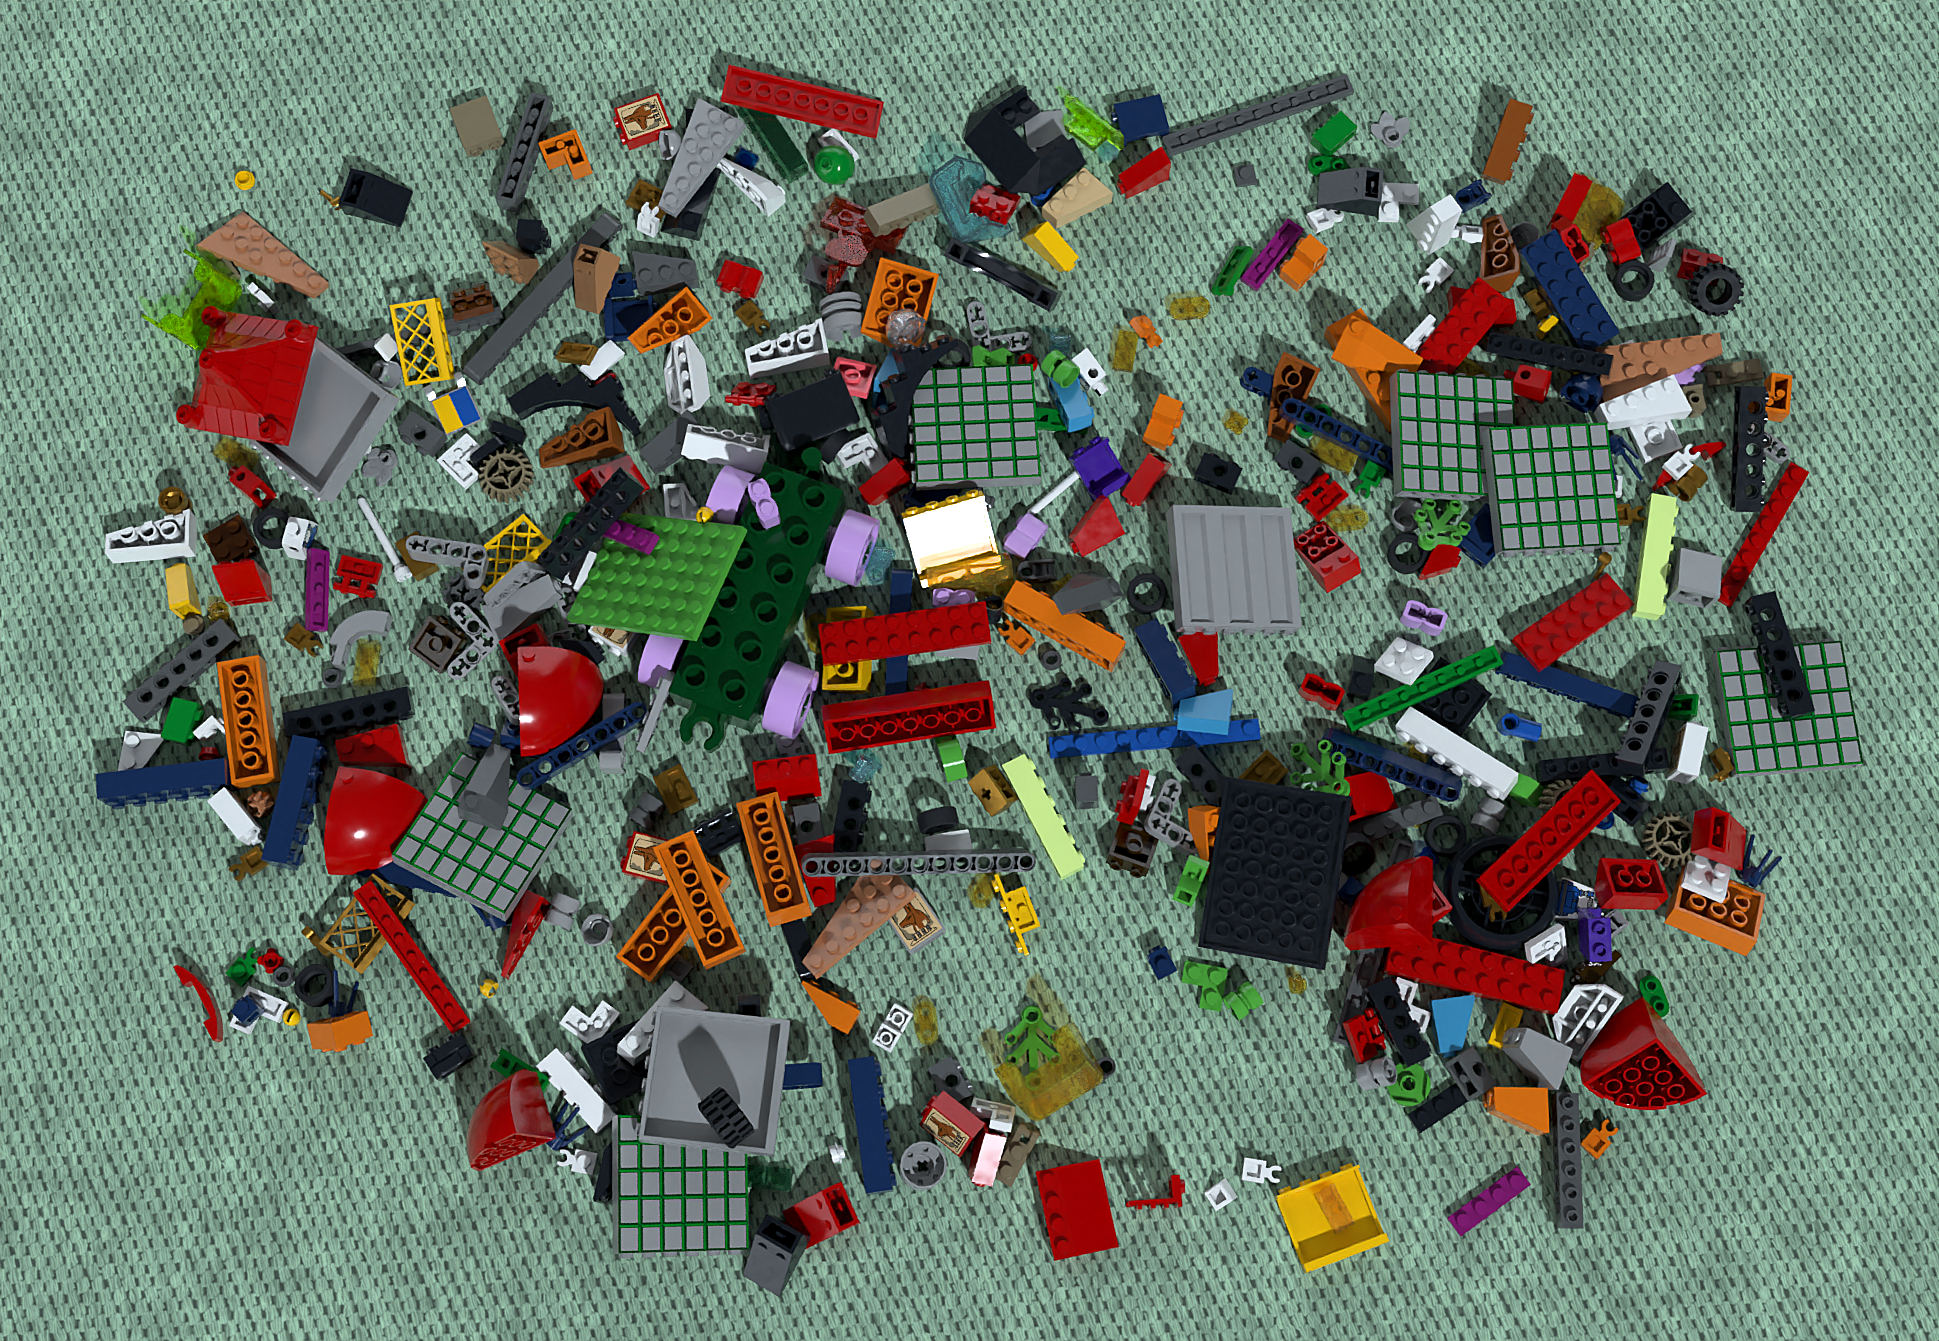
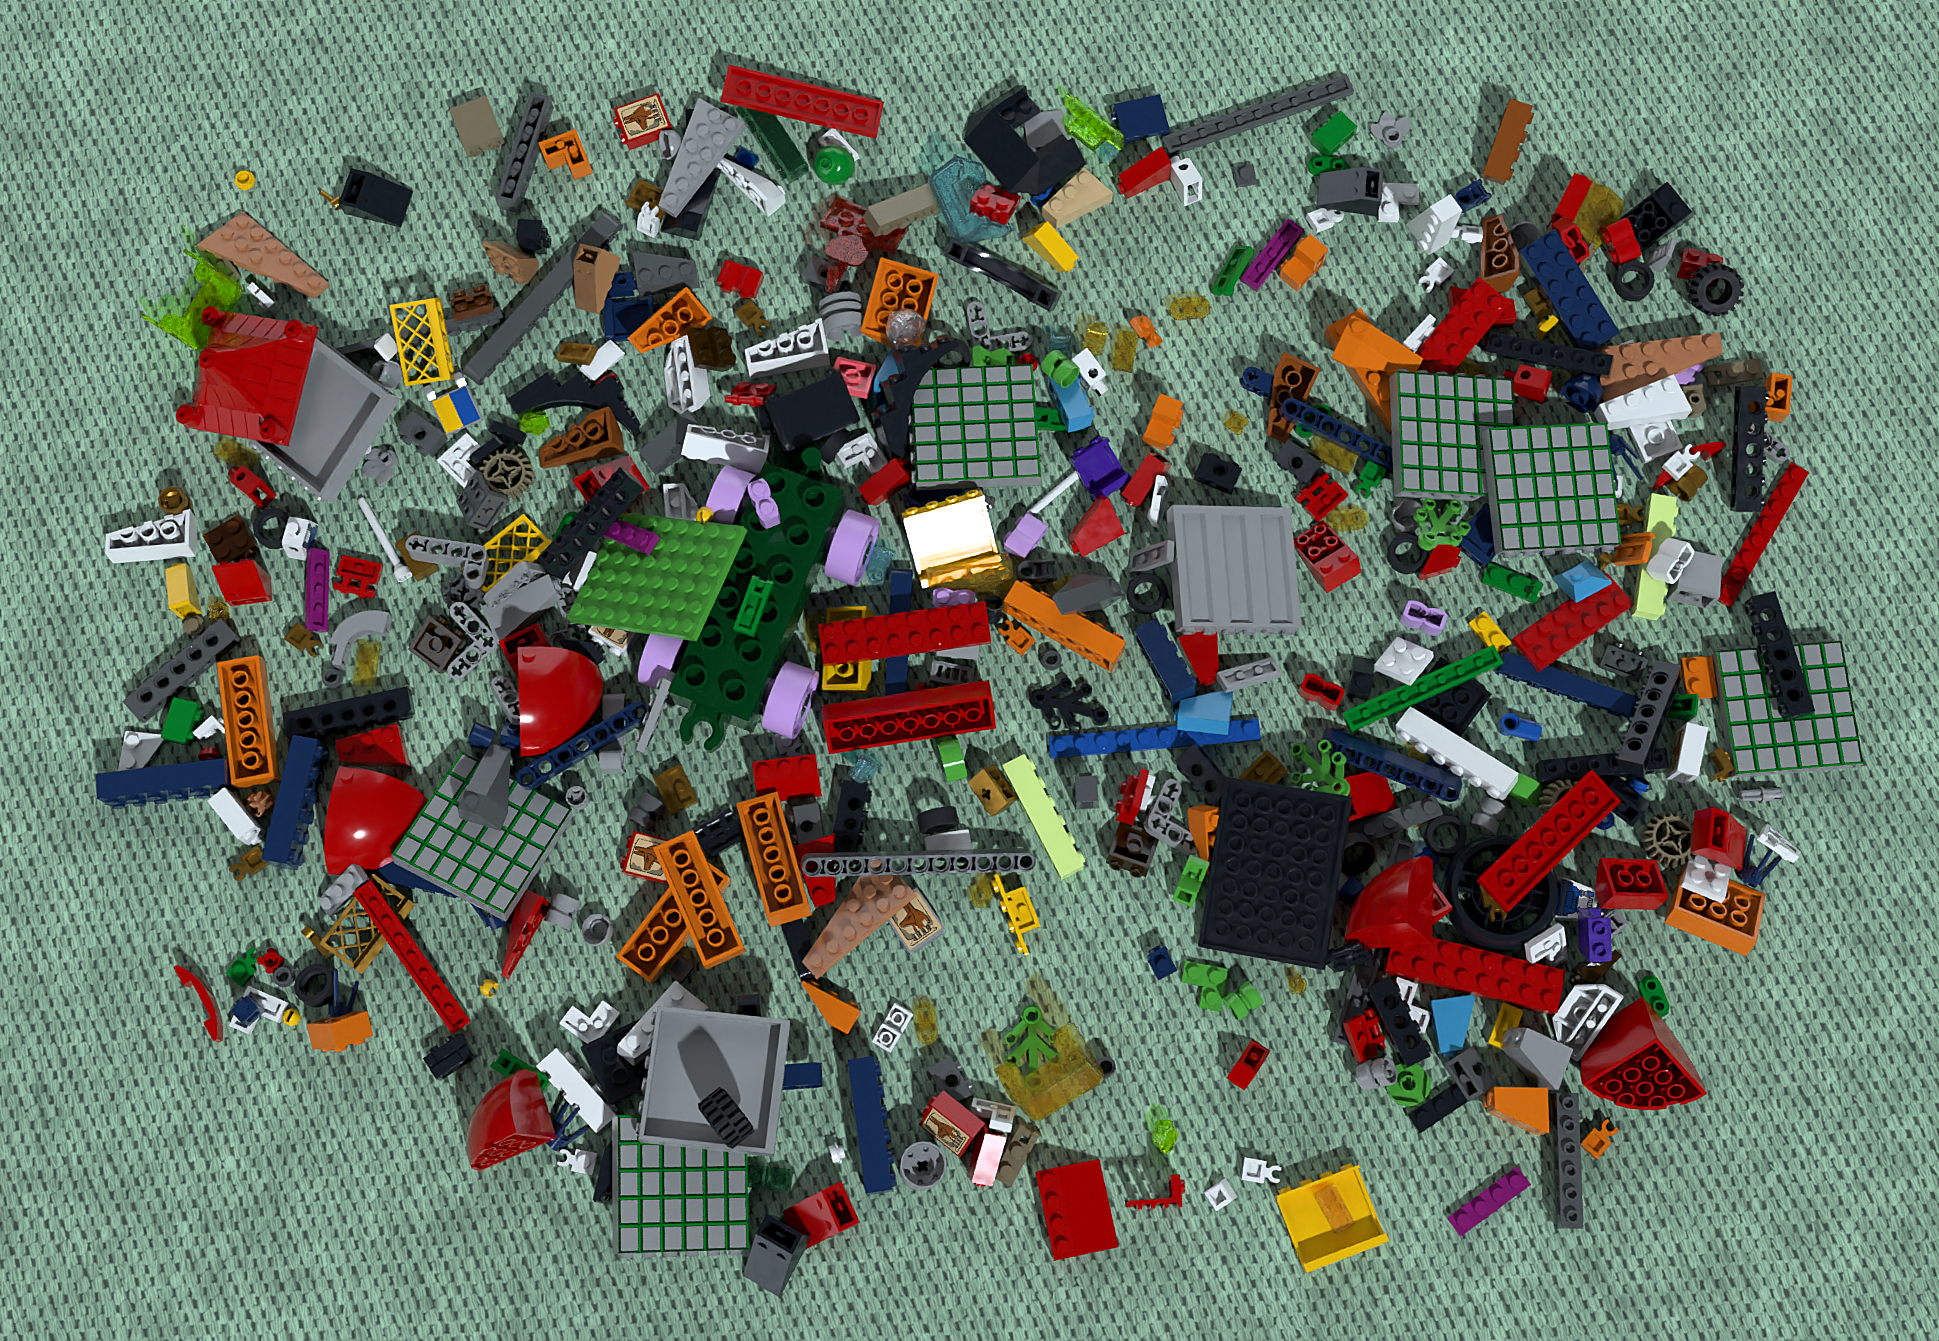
none -> light grey plate [318,863,369,917]
none -> dark grey bracket [456,470,509,532]
none -> clear neon green rock [519,412,550,436]
none -> light grey wheel [565,786,590,810]
none -> dark brown plate [686,326,736,372]
none -> green plate [733,575,774,637]
none -> light grey slope [930,660,975,686]
none -> clear yellow brick [1082,323,1109,356]
none -> light grey plate [1129,540,1175,574]
none -> white wing [1147,475,1170,529]
none -> clear neon green rock [1152,1120,1179,1153]
none -> white torso [1170,156,1202,206]
none -> light grey plate [1216,657,1282,693]
none -> red slope [1226,1039,1270,1090]
none -> black plate [1326,940,1374,972]
none -> yellow plate [1467,611,1511,653]
none -> green plate [1481,563,1544,604]
none -> dark azure slope [1552,558,1612,603]
none -> pearl dark grey bracket [1598,640,1649,683]
none -> orange plate [1612,532,1655,566]
none -> white brick [1647,538,1695,584]
none -> orange plate [1680,656,1718,699]
none -> light grey axle [1739,786,1783,803]
none -> white wing [1757,823,1801,863]

